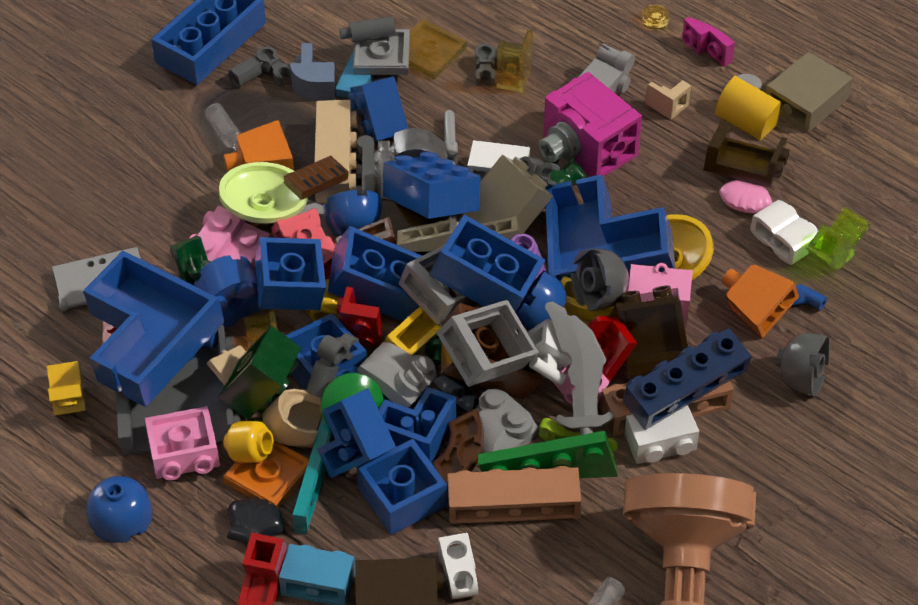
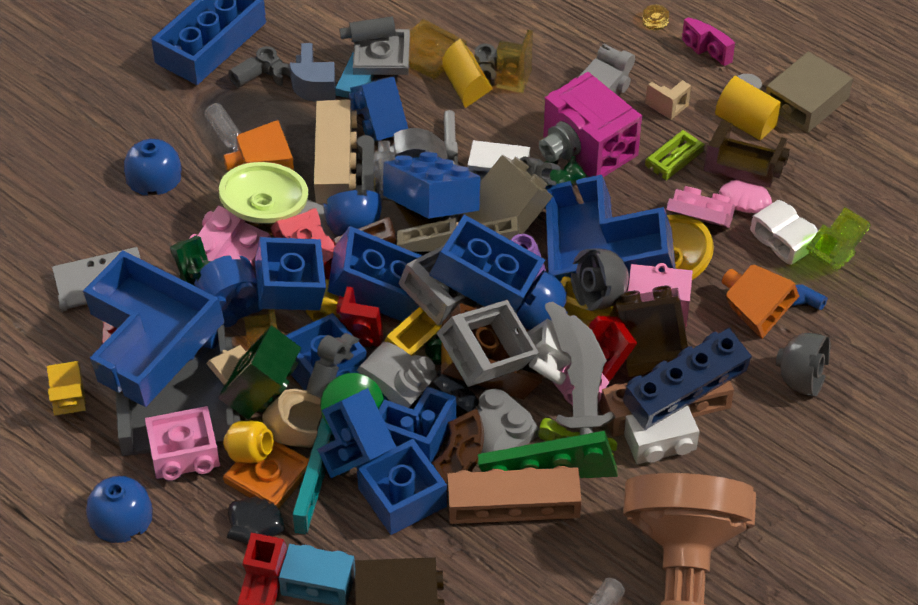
reddish brown tile [283,155,349,200] -> none
white leg [438,533,478,600] -> none
none -> blue cylinder [124,138,182,195]
none -> yellow brick [442,39,493,108]
none -> lime tile [645,130,705,181]
none -> bright pink plate [666,186,735,228]

